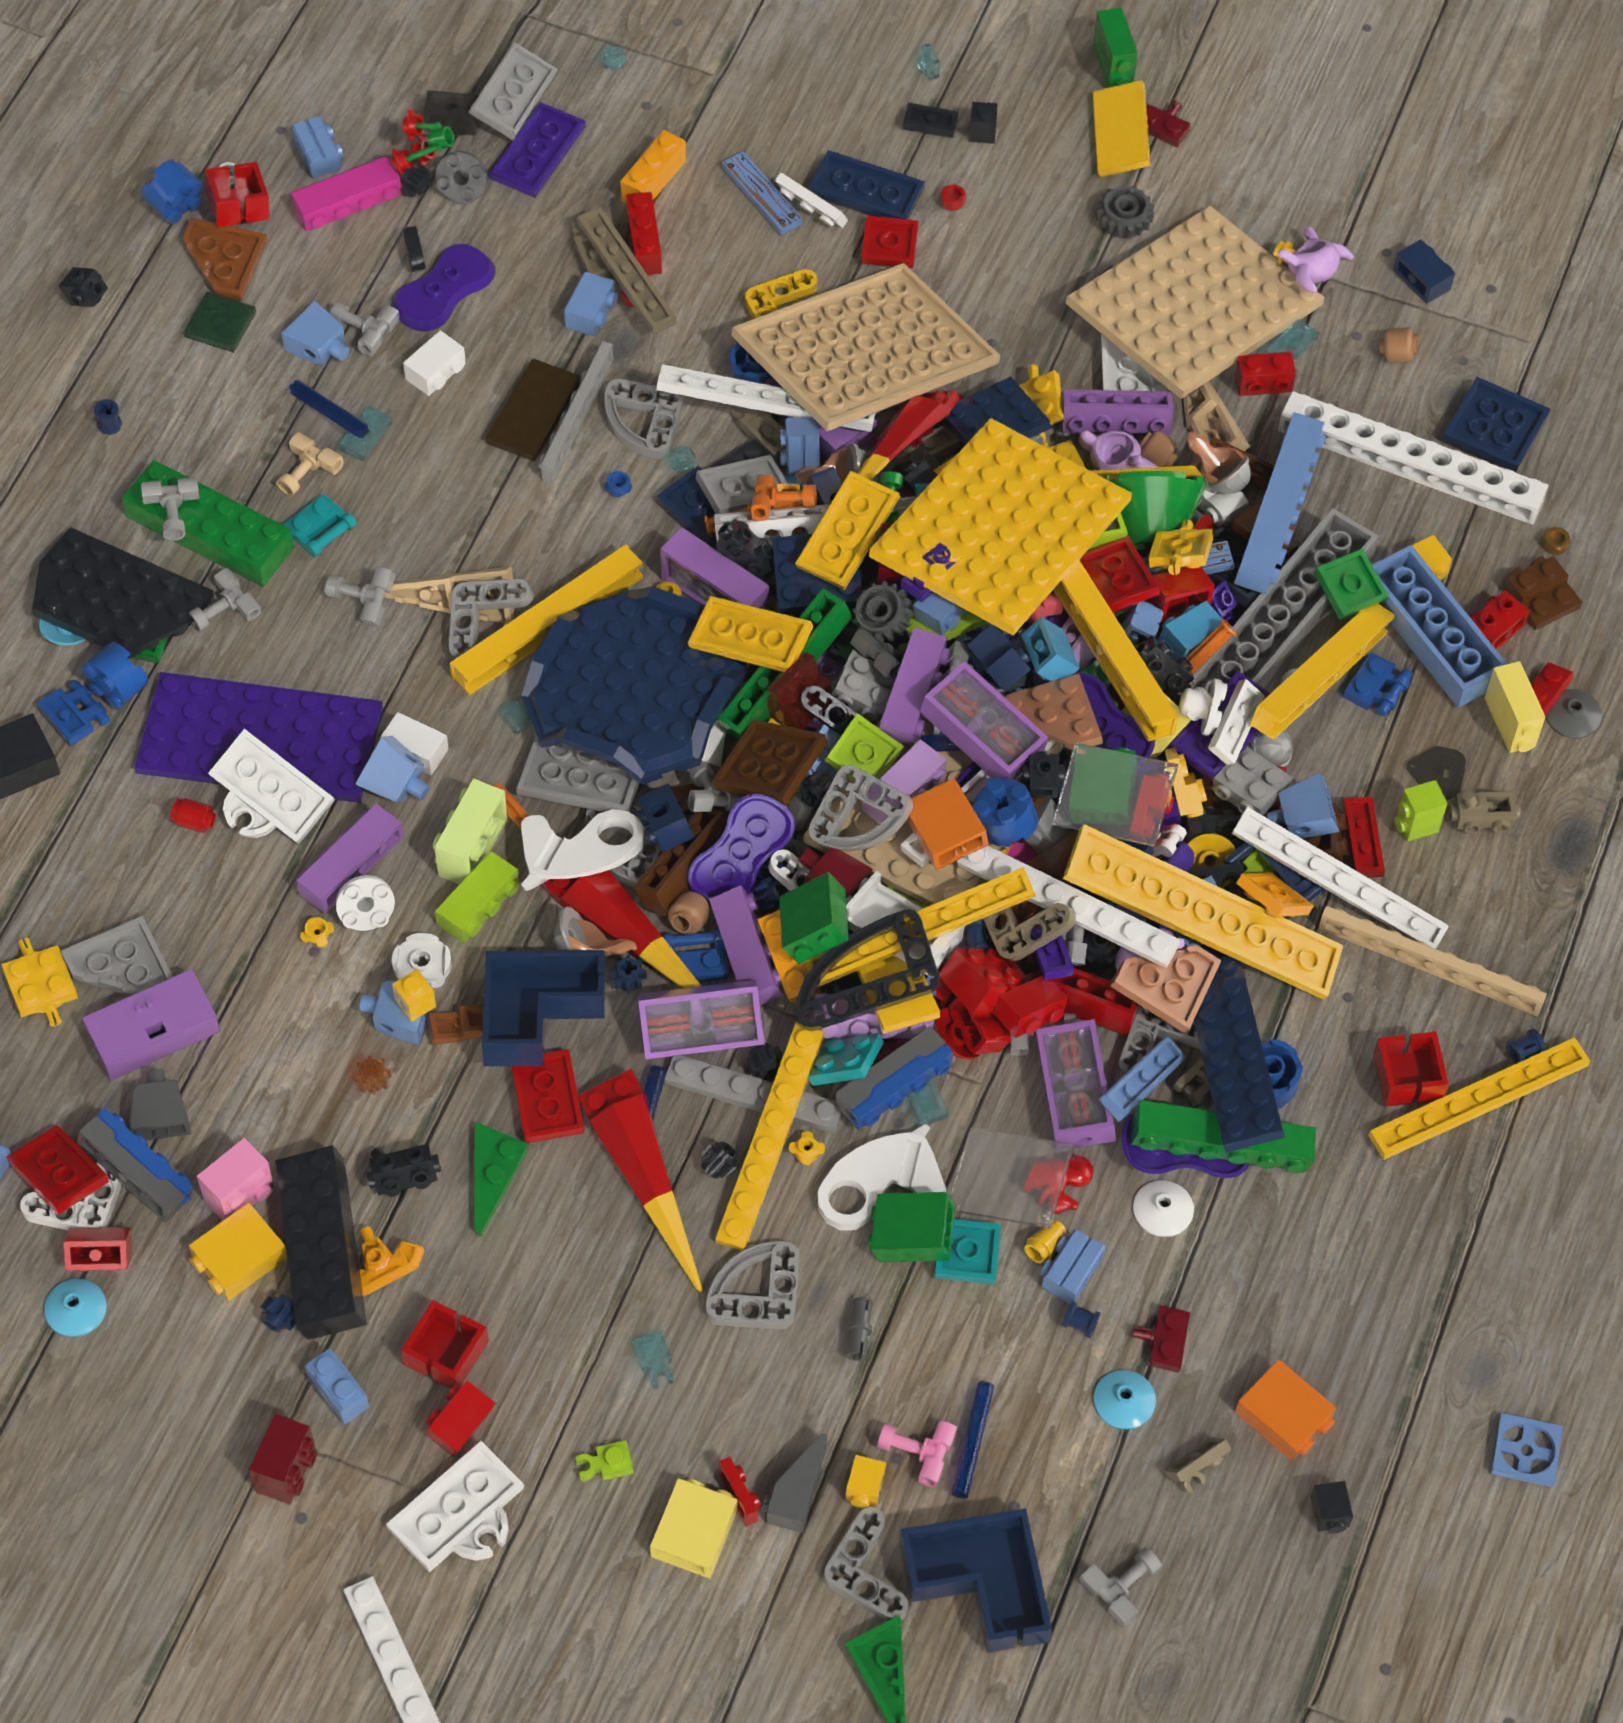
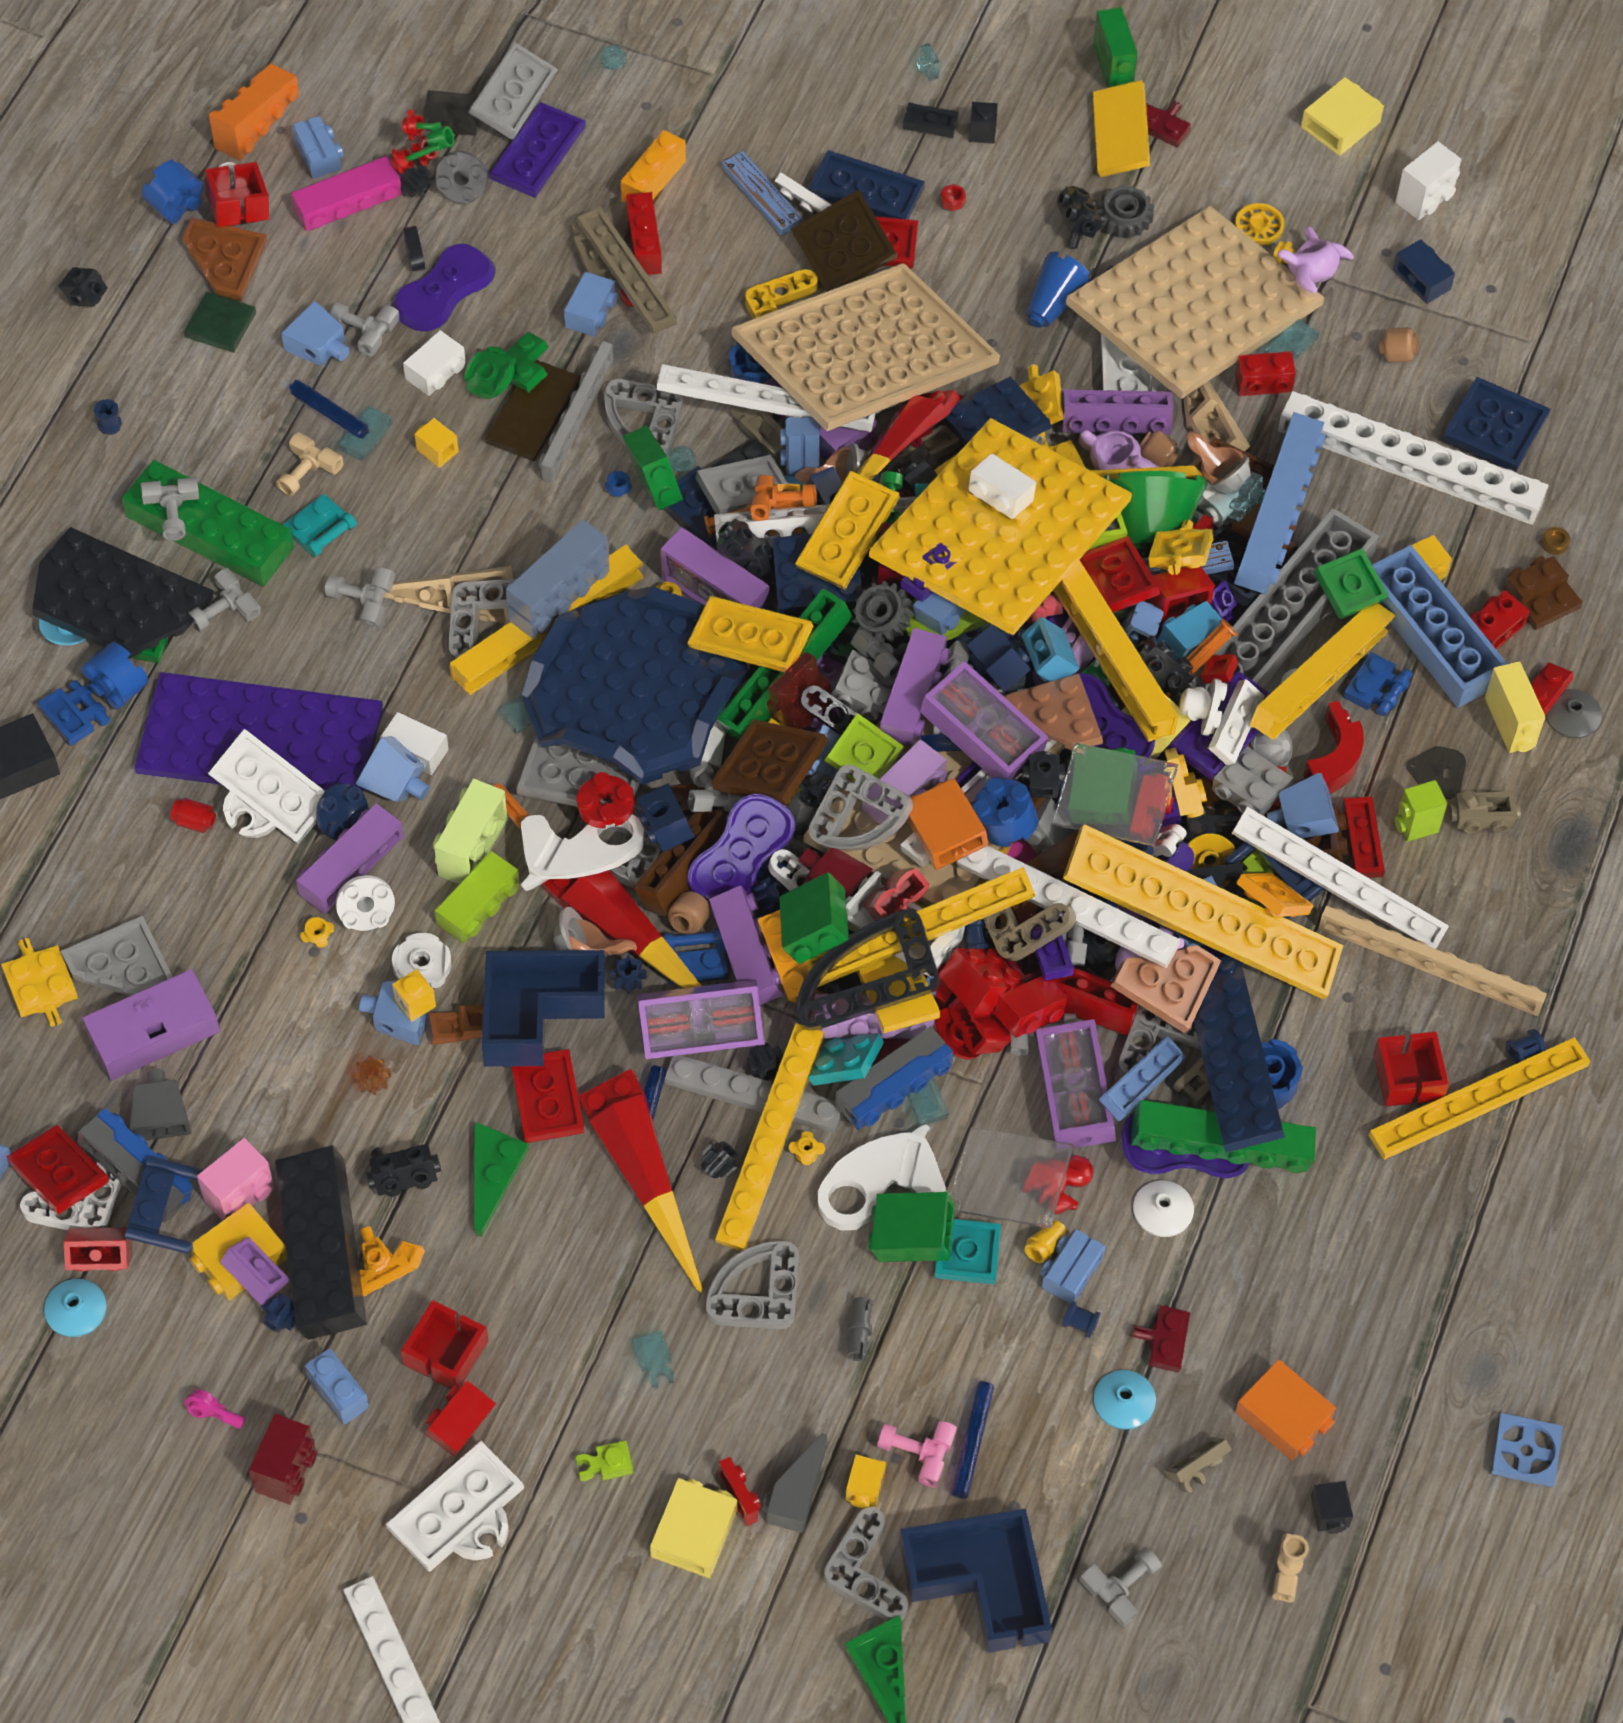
none -> dark blue plate [125,1156,204,1254]
none -> dark pink plate [184,1389,246,1429]
none -> orange wedge [209,63,299,161]
none -> medium lavender slope [221,1237,290,1305]
none -> dark blue dish [316,783,368,840]
none -> yellow brick [415,418,459,468]
none -> green tile [465,346,514,399]
none -> sand blue piece [506,519,610,639]
none -> green plate [507,331,549,392]
none -> red plate [576,772,634,828]
none -> green brick [622,425,683,511]
none -> dark brown plate [791,189,898,292]
none -> red brick [863,868,930,921]
none -> white brick [968,454,1036,519]
none -> blue cone [1026,251,1092,328]
none -> black brick [1056,186,1104,248]
none -> red plate [1201,654,1238,684]
none -> clear light blue plate [1229,472,1265,521]
none -> yellow wheel [1235,203,1285,246]
none -> tan bar [1272,1533,1309,1603]
none -> light yellow brick [1301,77,1384,156]
none -> red arch [1303,700,1364,794]
none -> white brick [1395,141,1461,221]

